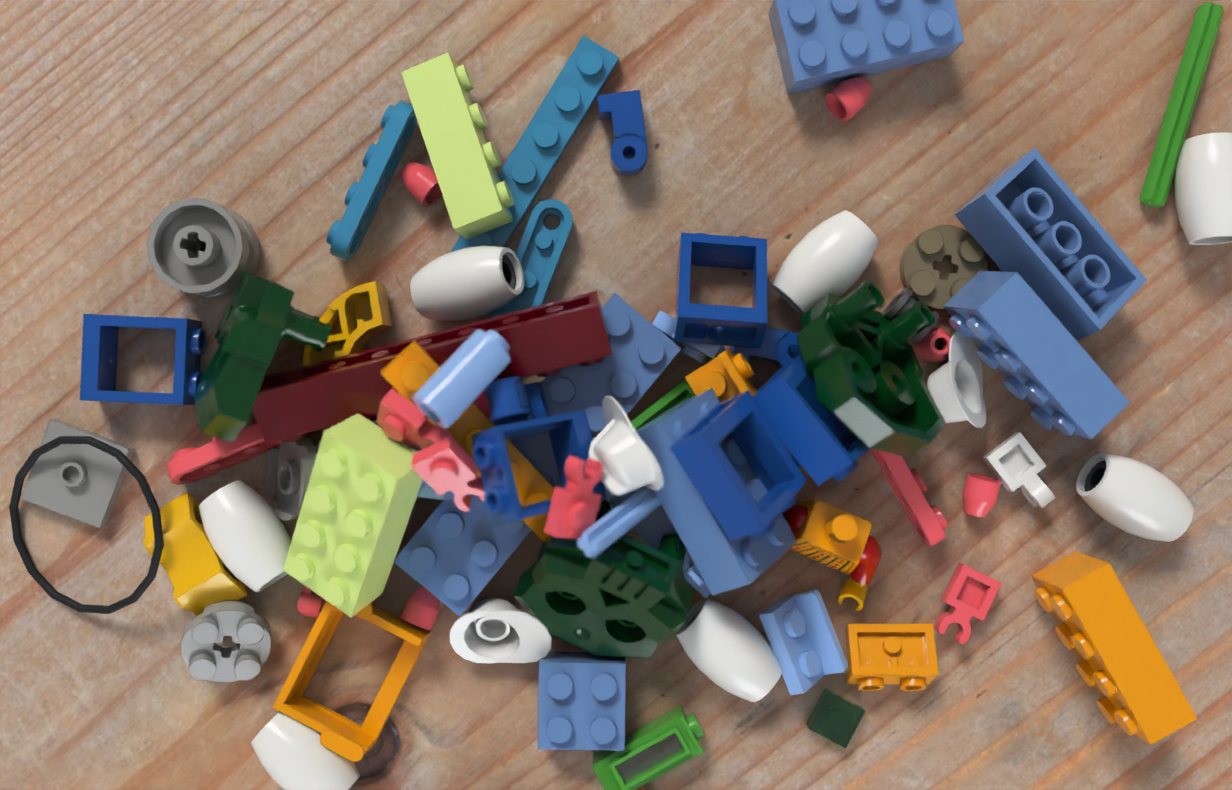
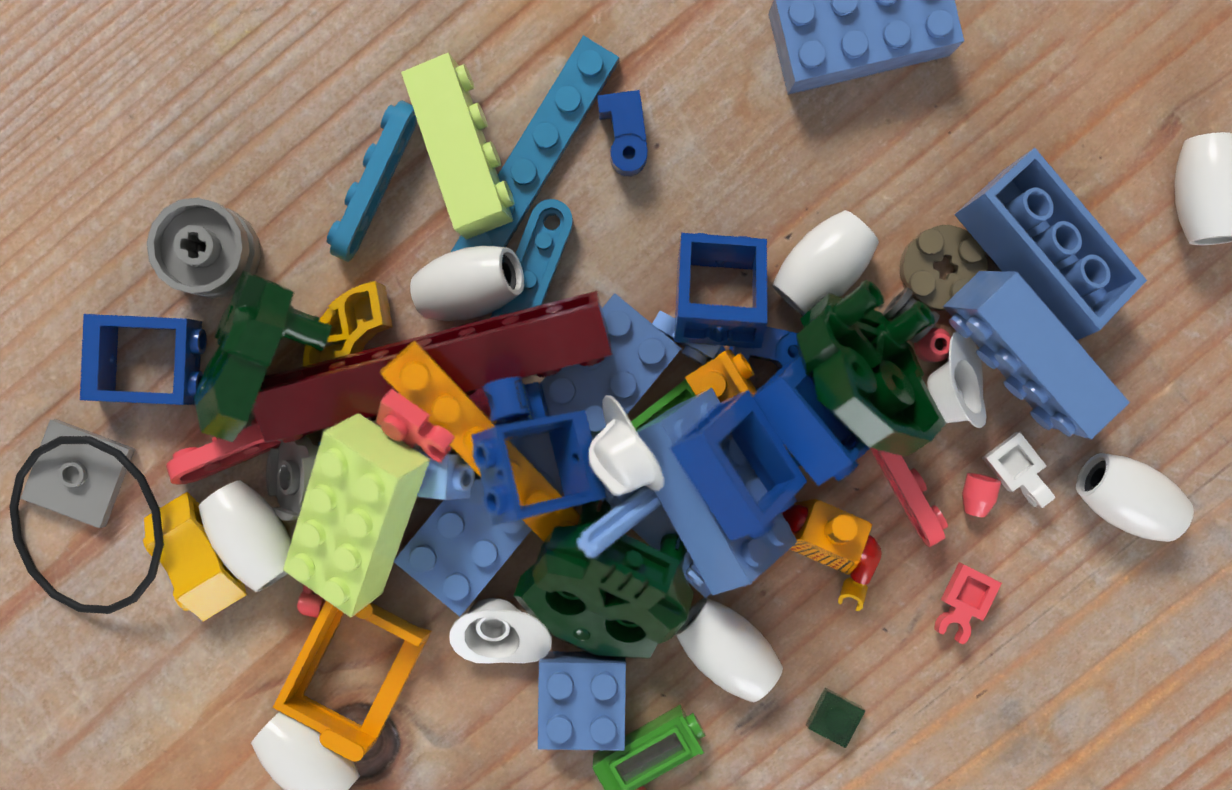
light grey plate [181,601,271,682] -> none
coral hose [400,585,440,630] -> none
coral hose [401,161,442,207] -> none
coral plate [411,436,485,512] -> none
light blue brick [412,329,511,429] -> none
coral plate [544,455,604,539] -> none
light blue bracket [759,590,848,695] -> none
coral hose [825,76,872,121] -> none
light orange bracket [845,624,939,691] -> none
light orange brick [1032,551,1198,745] -> none
bright green axle [1139,2,1224,207] -> none

